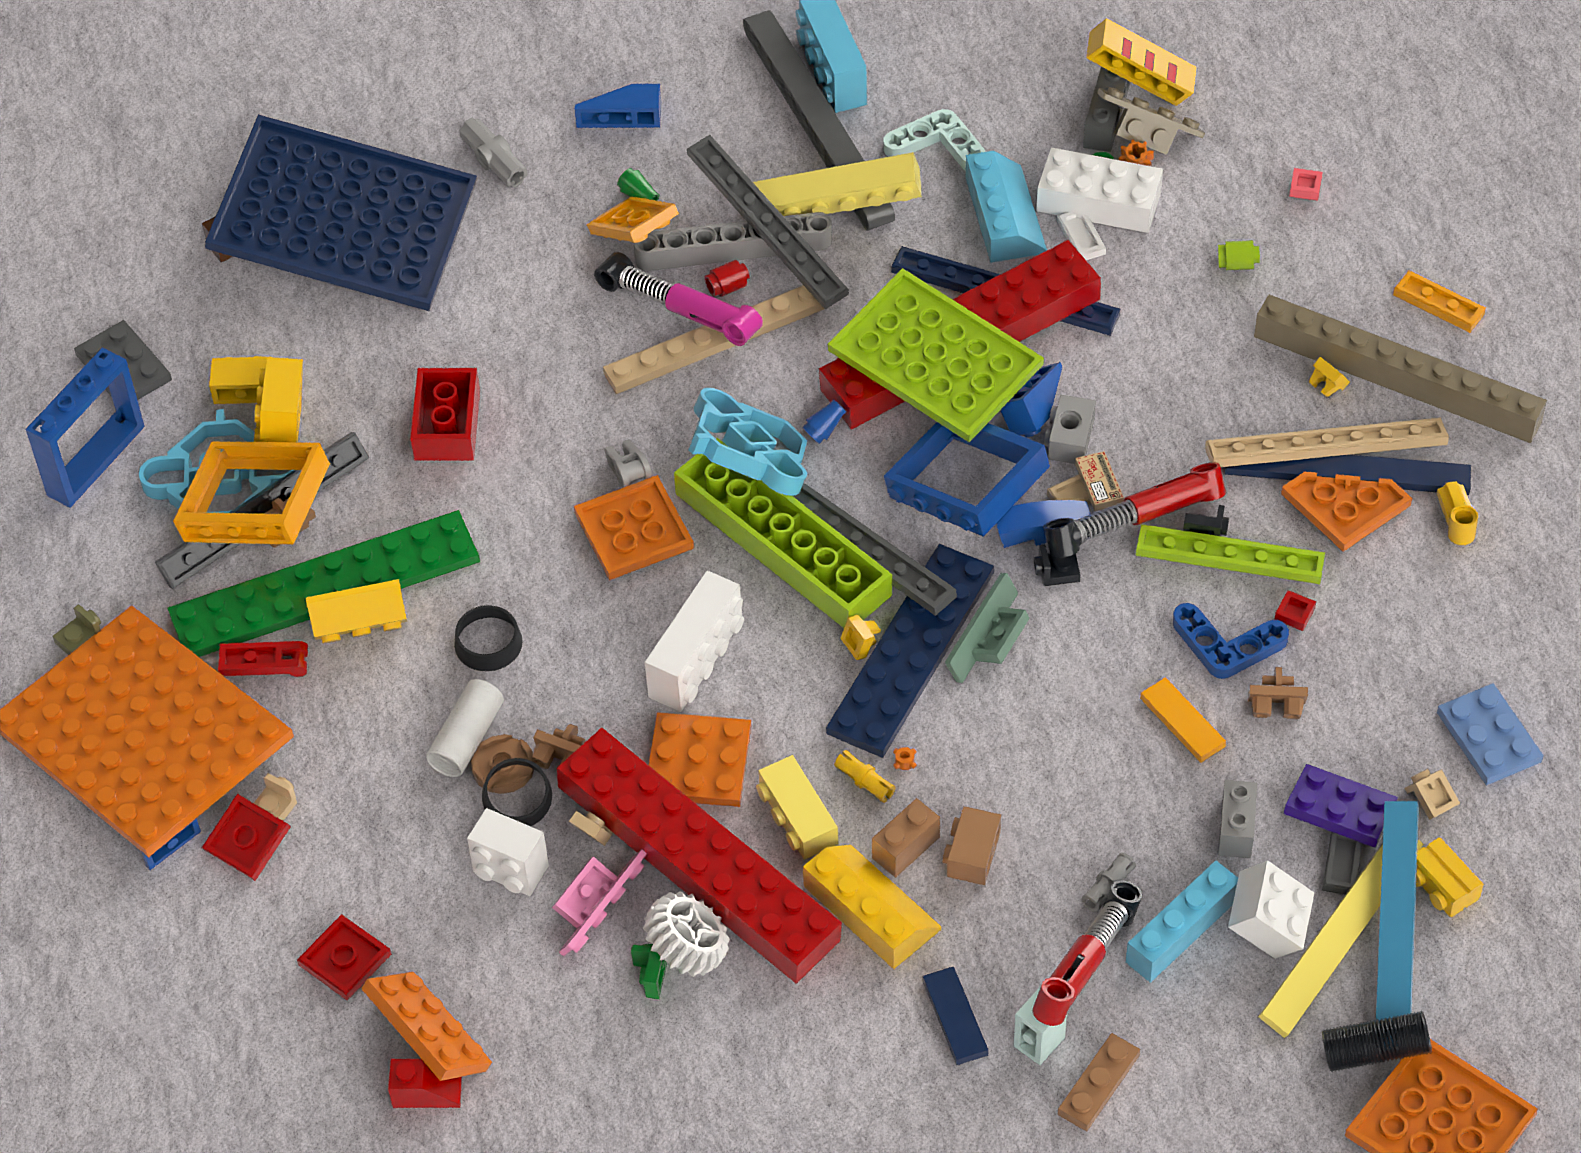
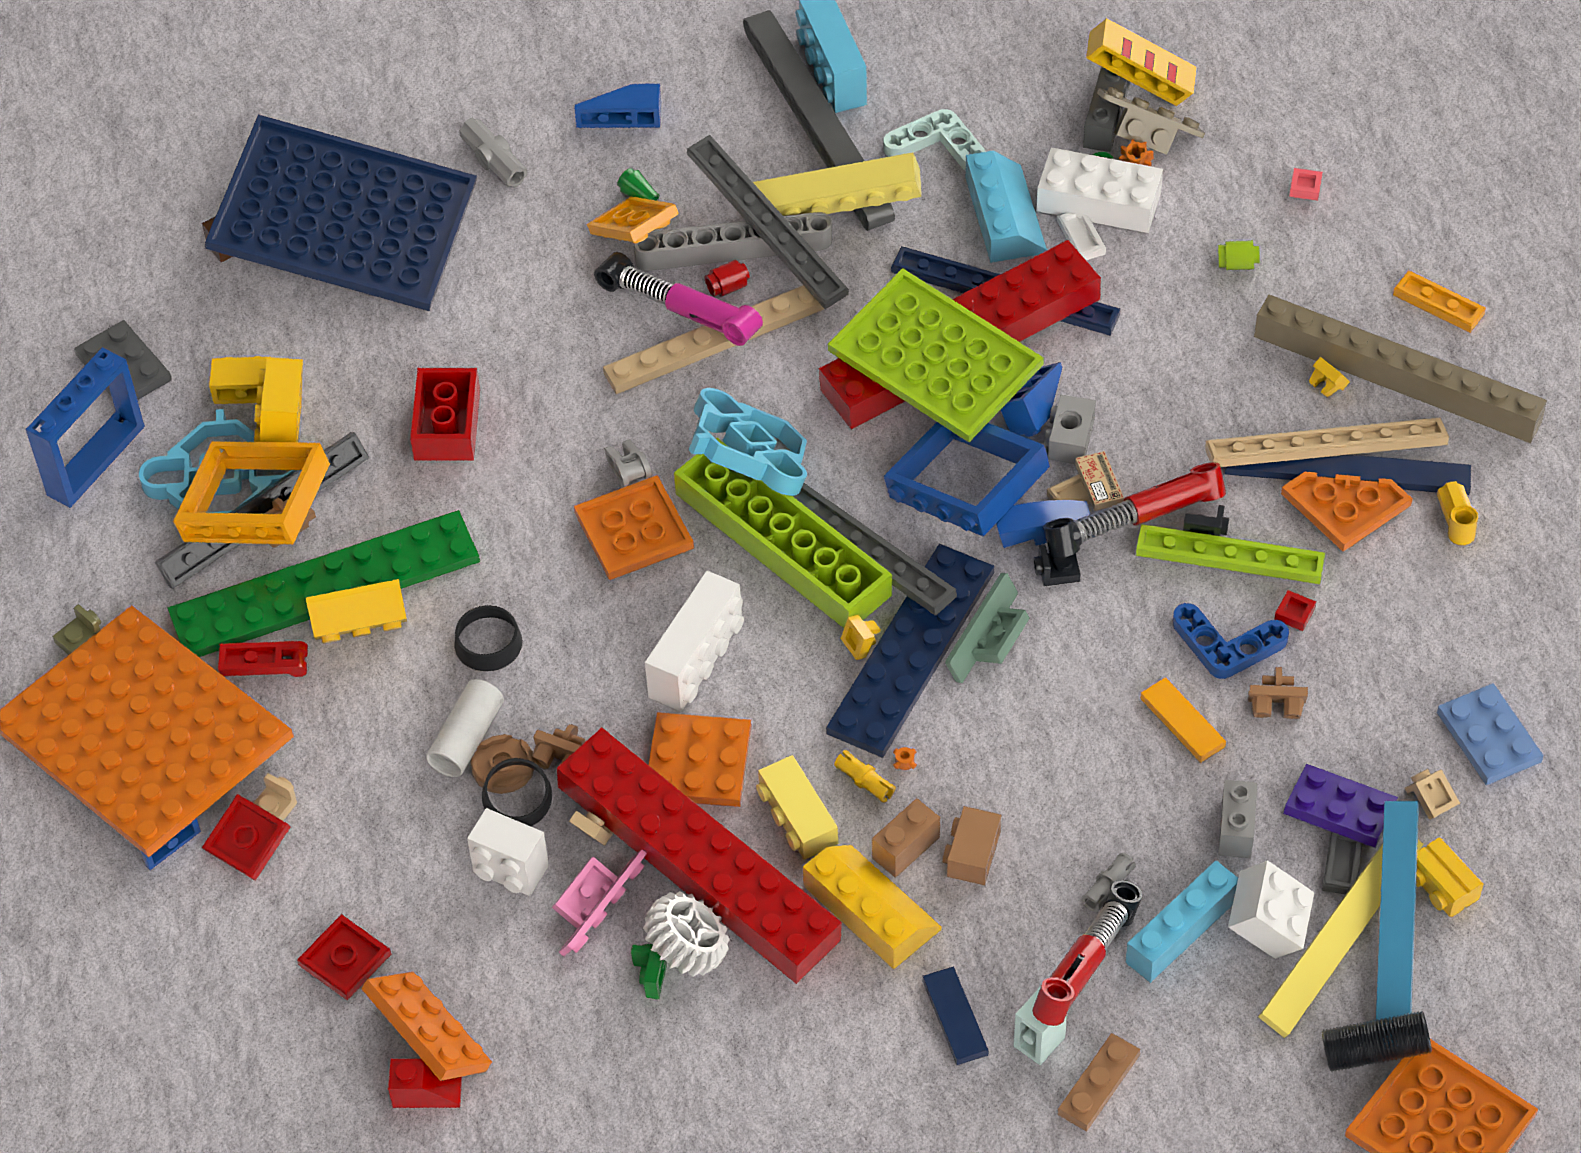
blue cone [802,399,847,444] -> none

